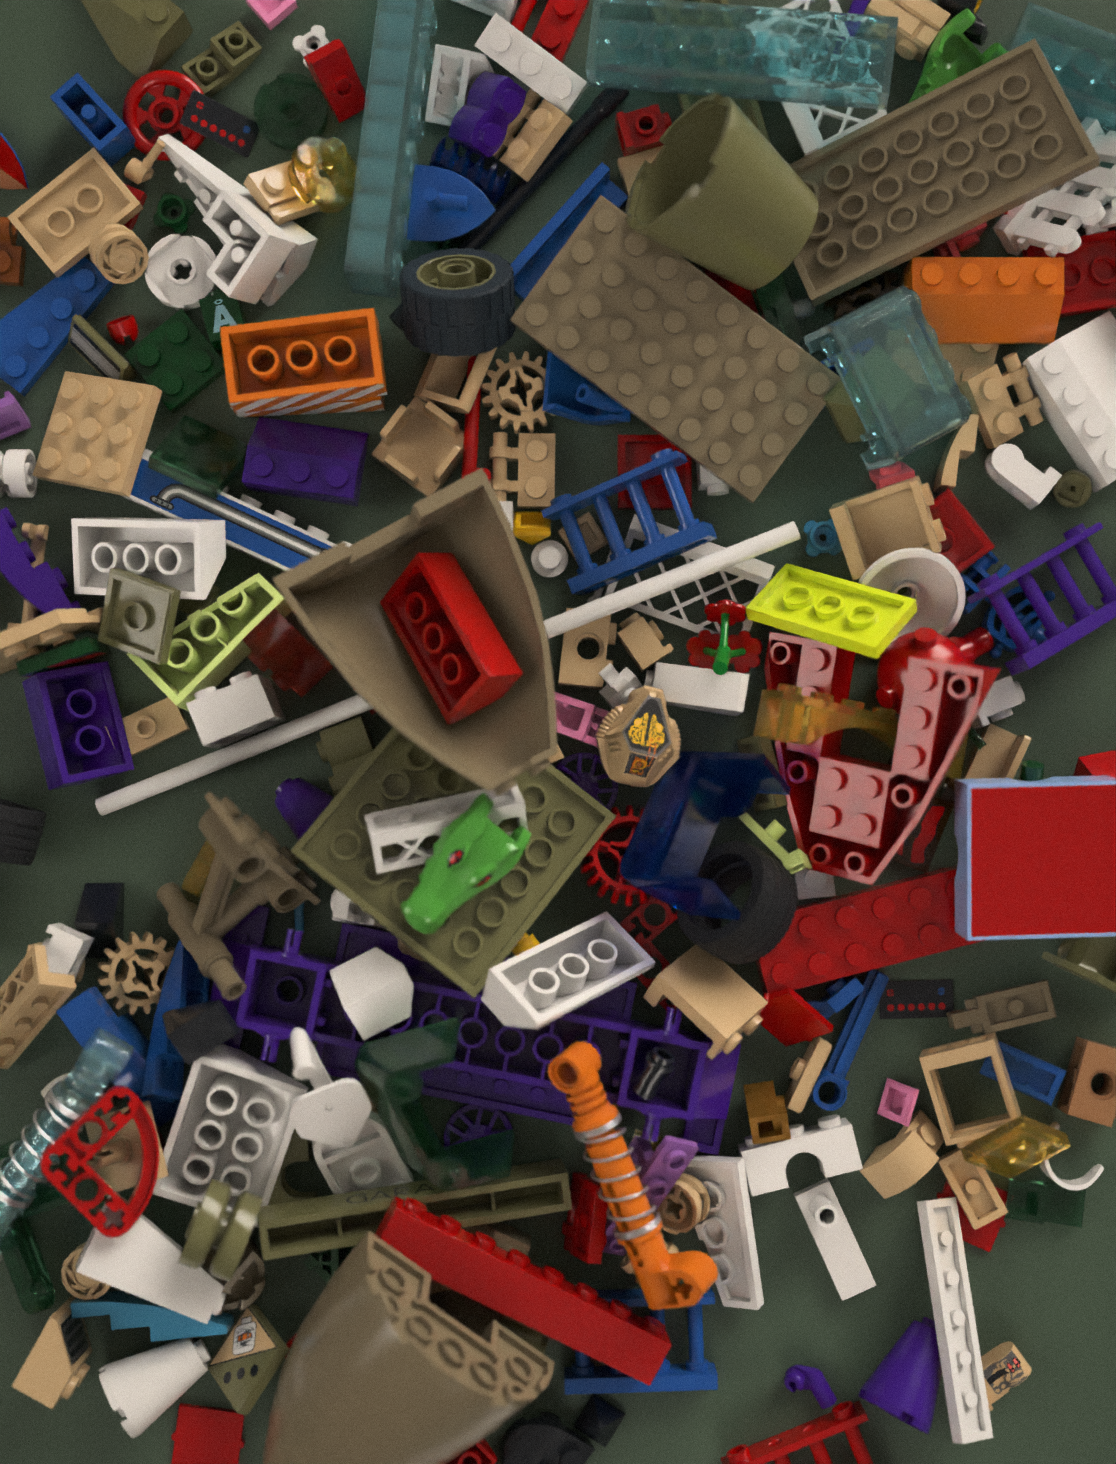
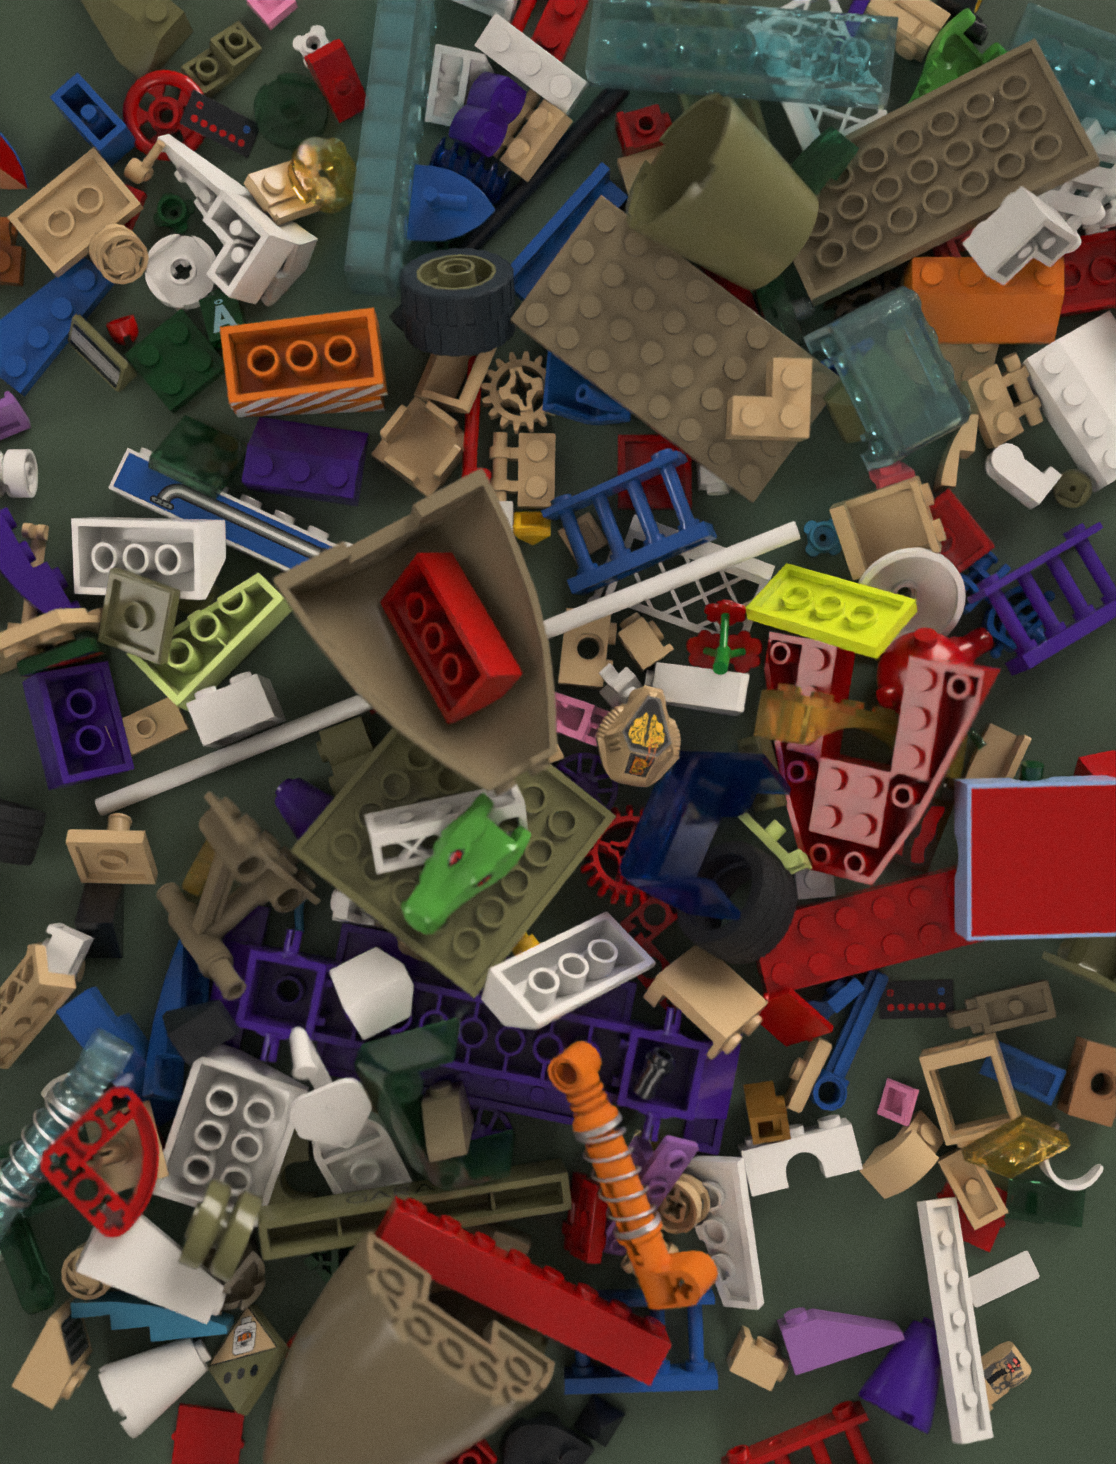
tan plate [32,371,162,497] -> none
tan gear [97,931,175,1015] -> none
clear red brick [242,608,334,698] -> none
white plate [531,540,568,578] -> none
dark purple arm [784,1364,837,1409] -> none
white piece [793,1178,876,1301] -> none
white brick [973,675,1025,729] -> none
none -> tan tile [66,813,158,884]
none -> dark tan slope [422,1080,475,1163]
none -> tan brick [726,357,812,442]
none -> tan brick [726,1325,789,1391]
none -> medium lavender slope [777,1307,905,1375]
none -> clear green slope [790,126,860,197]
none -> white brick [962,186,1080,285]
none -> white sticker [969,1251,1040,1308]

